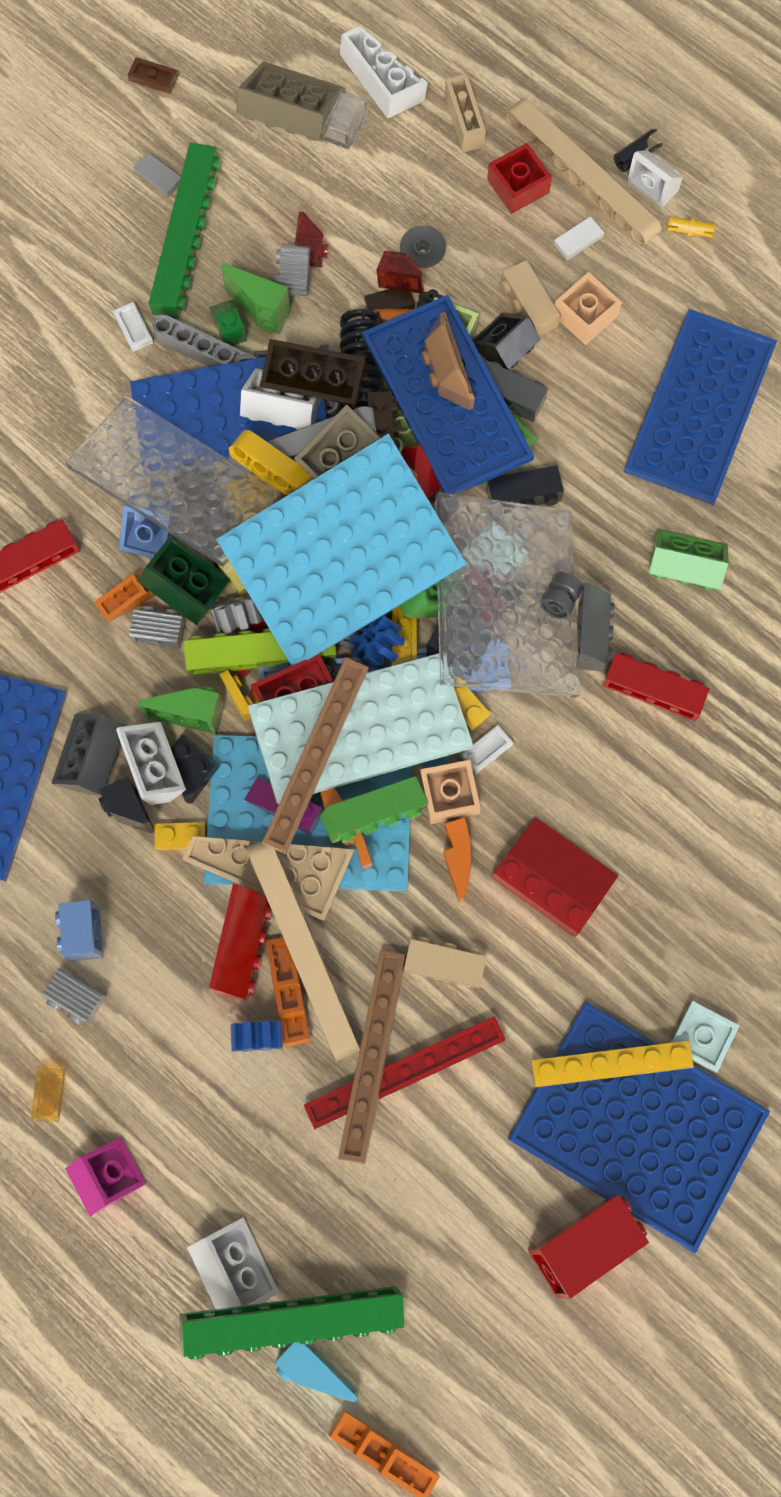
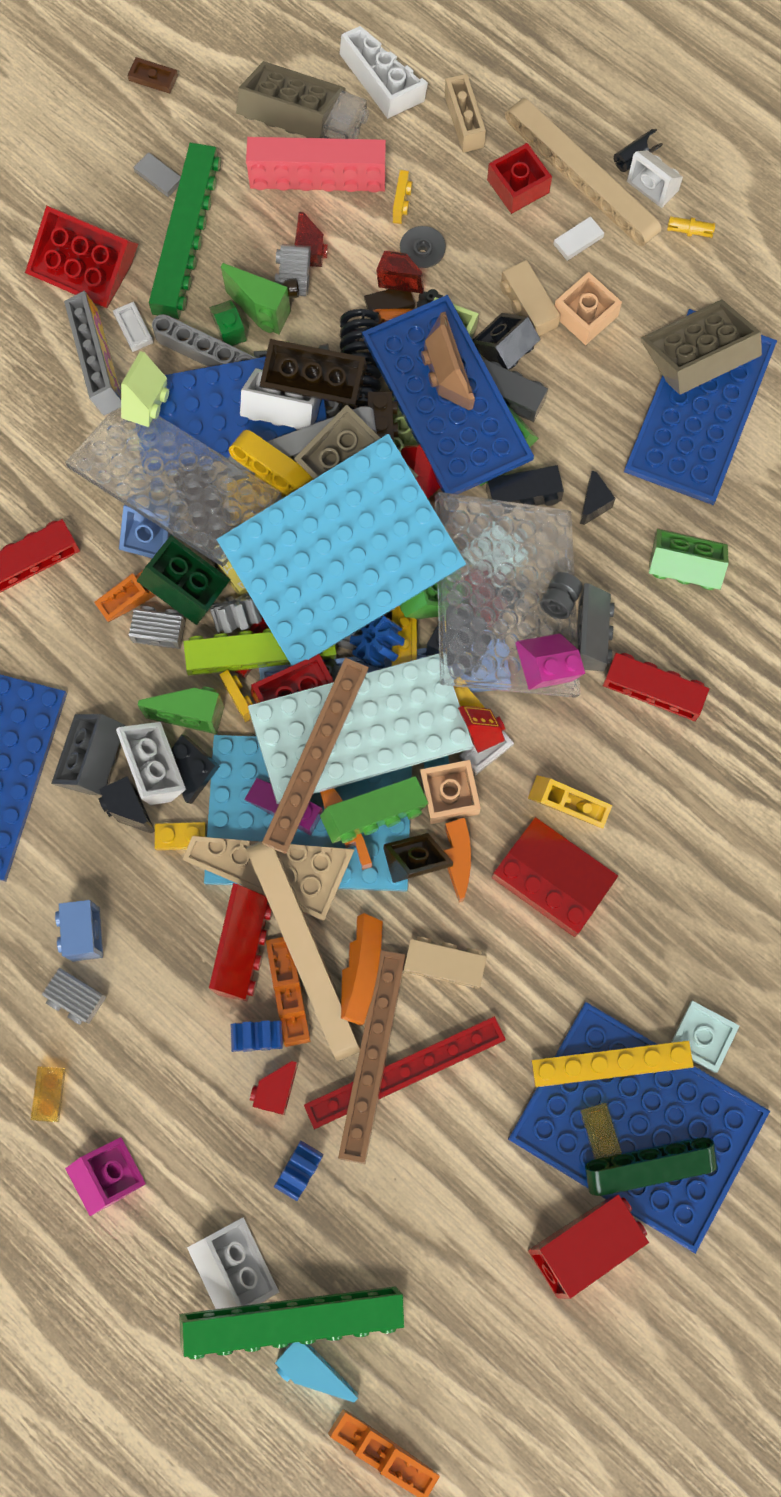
none -> red slope [25,205,138,308]
none -> light grey brick [64,291,121,416]
none -> yellowish green slope [121,351,169,427]
none -> coral brick [246,137,386,193]
none -> red slope [250,1061,299,1115]
none -> blue gear [274,1140,324,1201]
none -> dark brown hinge [282,278,299,298]
none -> orange slope [341,913,383,1026]
none -> dark brown slope [383,833,453,883]
none -> yellow plate [393,170,413,224]
none -> red slope [458,706,506,753]
none -> dark pink slope [515,634,586,690]
none -> yellow slope [528,775,612,829]
none -> black slope [580,471,616,525]
none -> clear yellow plate [580,1103,622,1159]
none -> dark green beam [585,1137,718,1196]
none -> dark tan slope [641,299,762,394]

